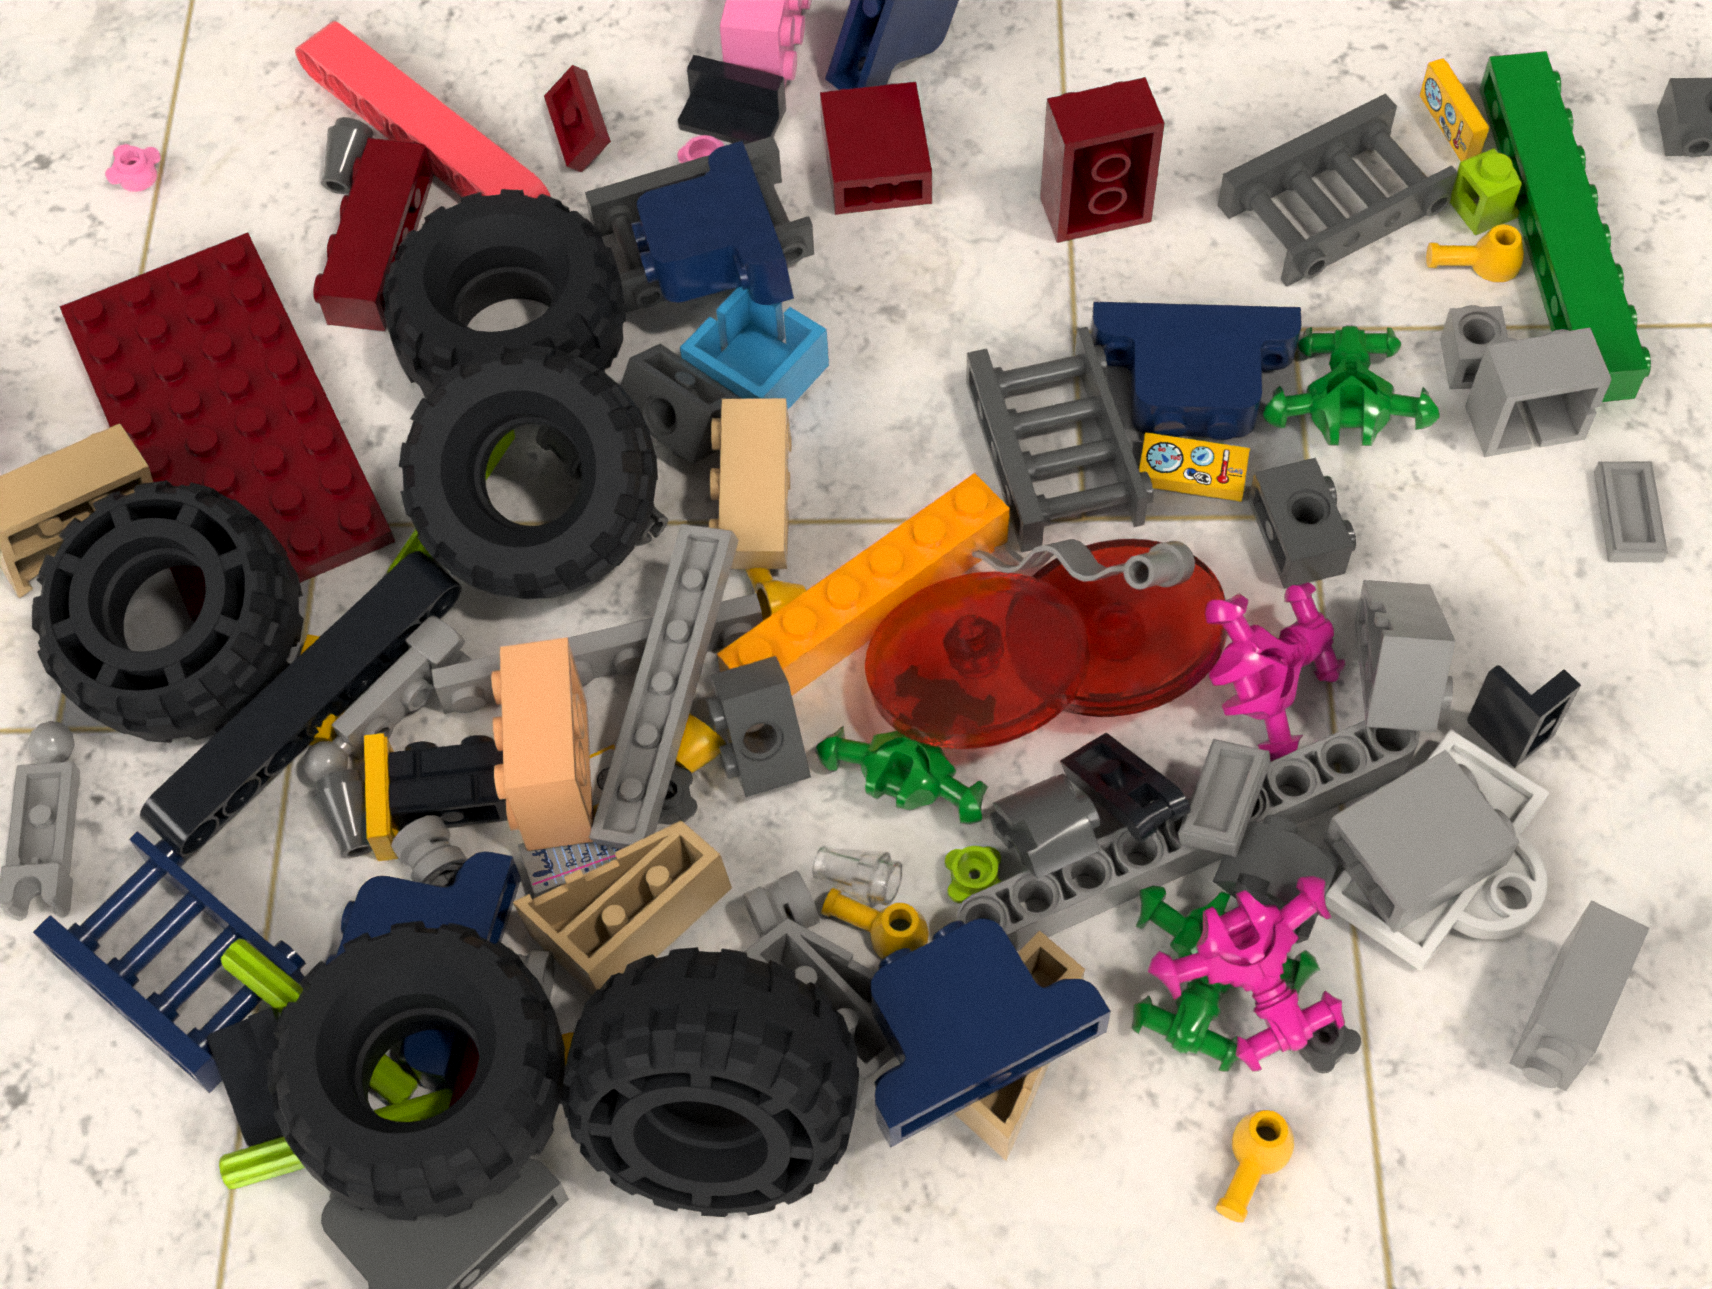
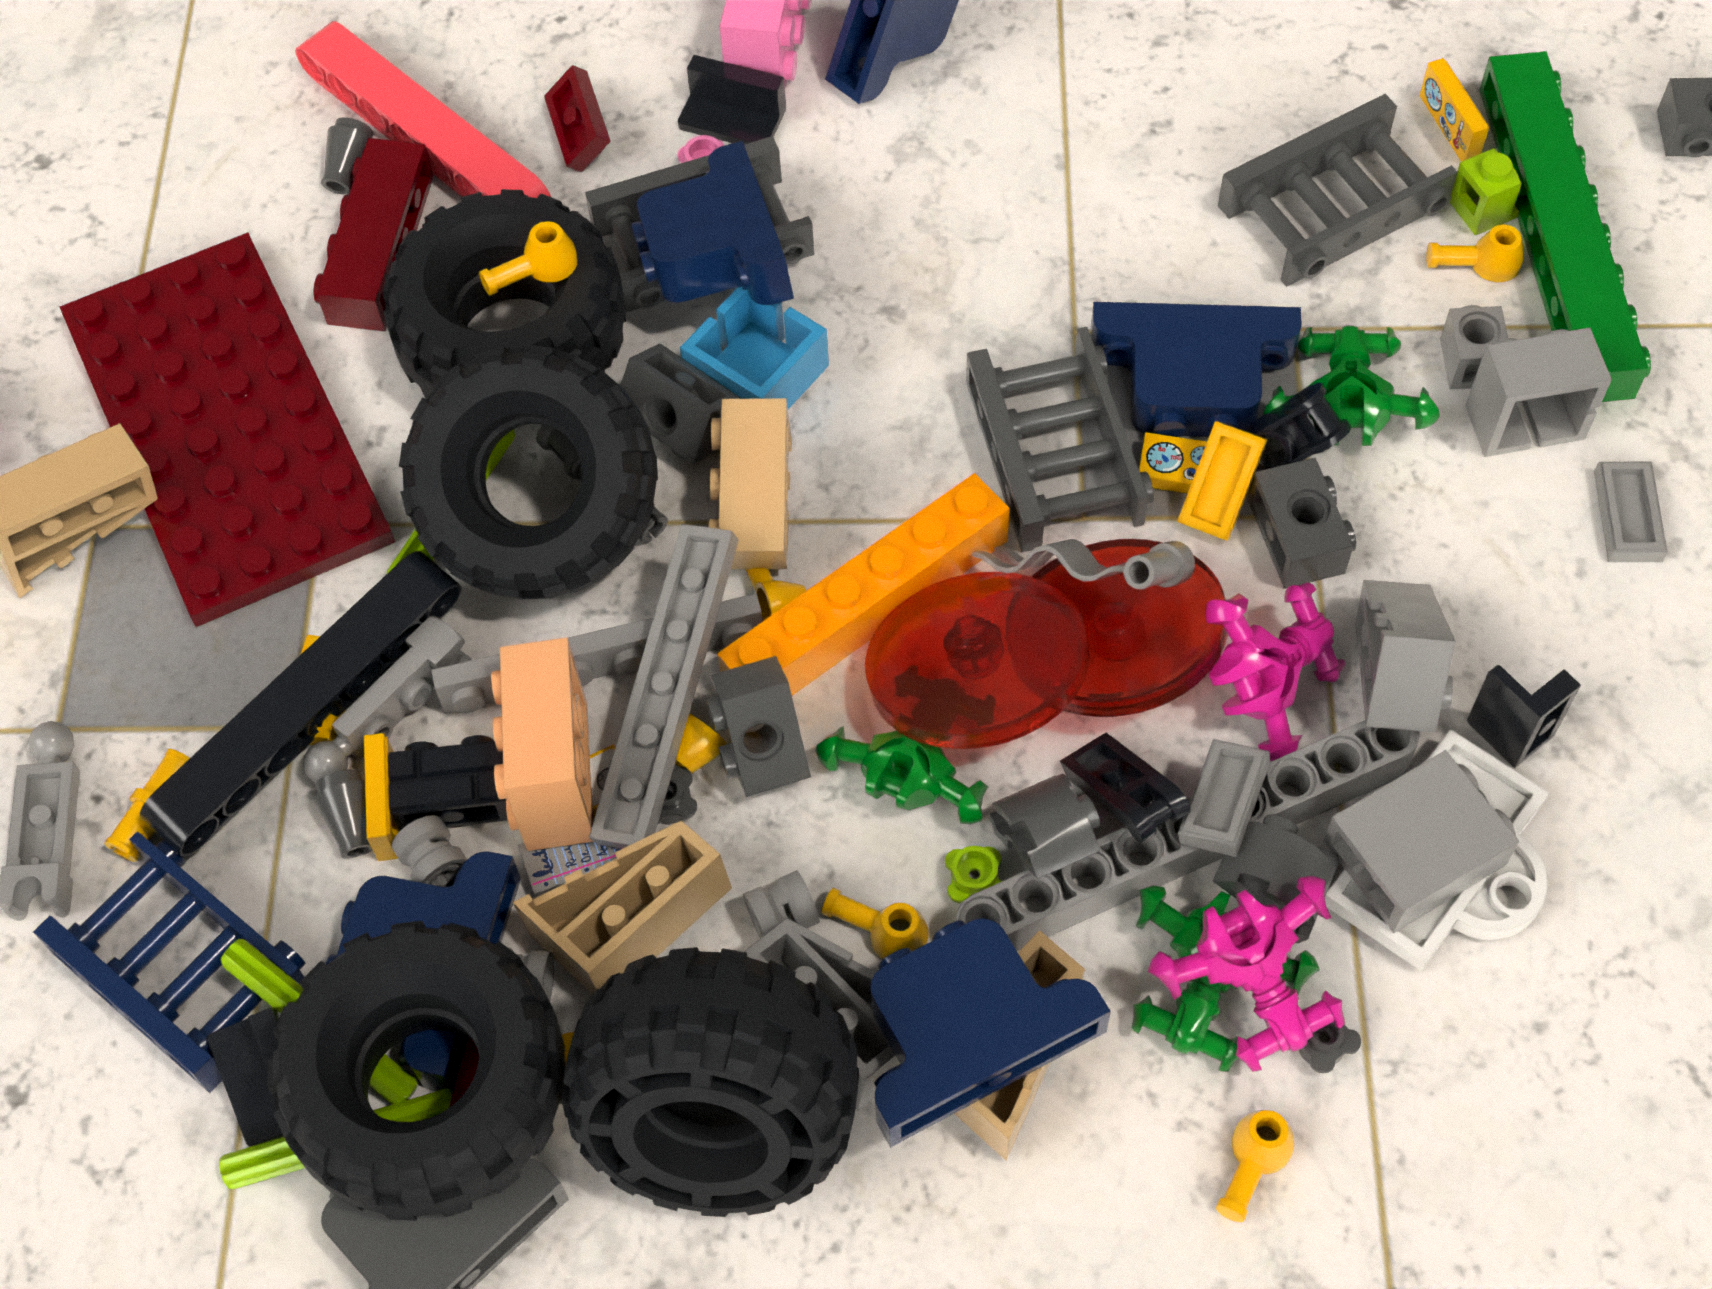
black tyre [32,480,304,743] -> none
bright pink plate [105,144,161,192] -> none
clear cone [812,845,902,908] -> none
dark red brick [820,82,932,215] -> none
dark red brick [1040,77,1165,243] -> none
light grey brick [1509,900,1649,1091] -> none
none -> yellow pin [104,749,190,862]
none -> yellow bar [479,221,577,296]
none -> yellow tile [1177,421,1268,541]
none -> black piece [1250,383,1352,472]

